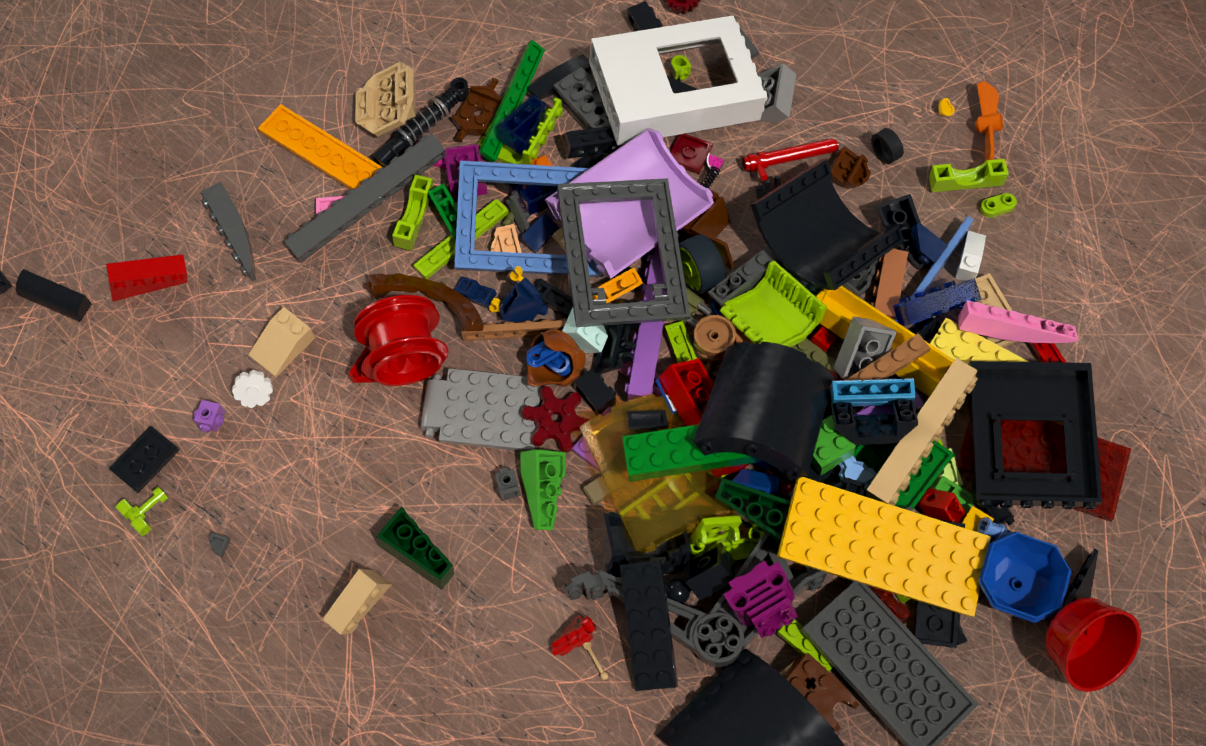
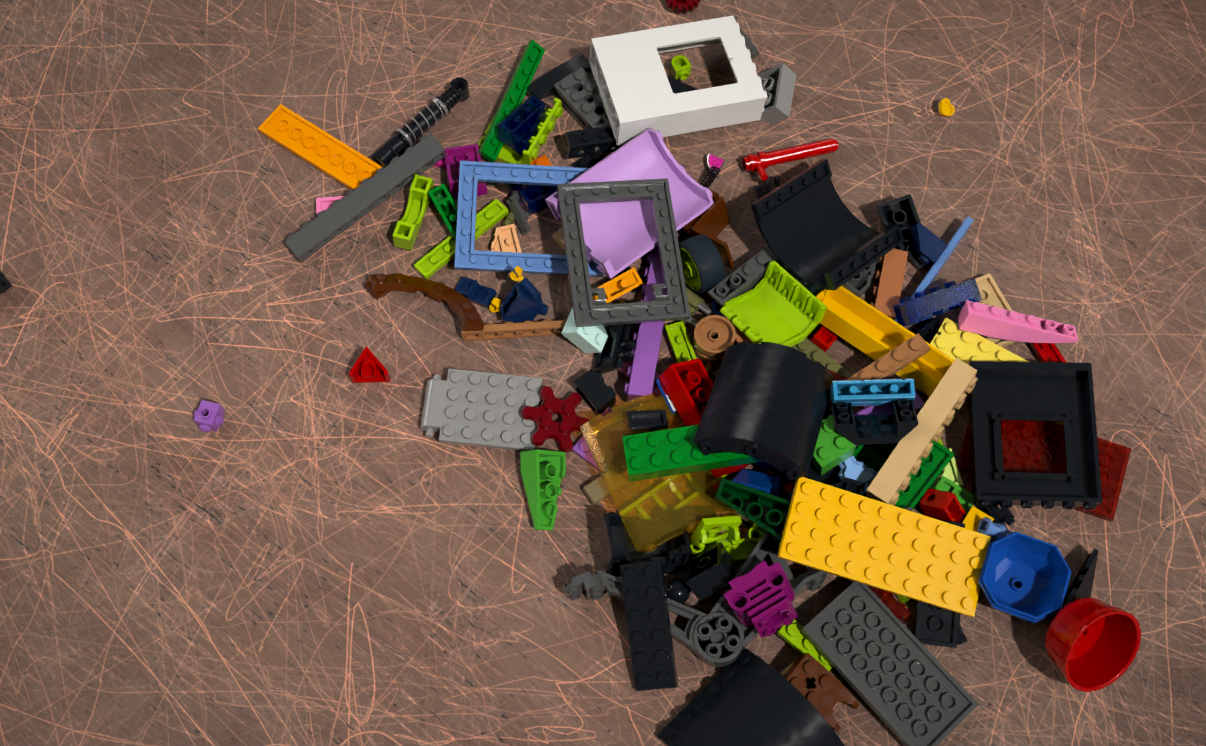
black brick [16,269,92,322] -> none
red wedge [106,254,188,302] -> none
black tile [109,426,179,493] -> none
lime bar [116,487,168,536] -> none
dark grey slope [201,182,256,282] -> none
dark grey tile [209,532,231,558] -> none
white plant [232,370,273,408] -> none
tan slope [248,307,315,378] -> none
tan wedge [323,569,392,635] -> none
red wheel [354,295,449,386] -> none
tan piece [355,62,416,137] -> none
dark green wedge [376,506,454,590] -> none
reddish brown plate [452,78,502,142] -> none
dark grey brick [495,468,521,501] -> none
dark blue slope [521,213,559,253] -> none
blue plate [526,341,561,367] -> none
dark orange piece [527,329,586,387] -> none
black plate [535,278,573,318] -> none
blue plate [545,352,573,376] -> none
red rock [551,615,597,656] -> none
tan hinge [583,642,609,680] -> none
black brick [627,1,663,31] -> none
dark red tile [670,134,713,175] -> none
reddish brown slope [830,146,871,189] -> none
light grey slope [834,316,897,379] -> none
black tyre [871,128,904,164] -> none
lime arch [929,159,1009,192] -> none
white slope [955,231,986,282] -> none
orange piece [975,81,1004,161] -> none
lime plate [980,193,1017,218] -> none

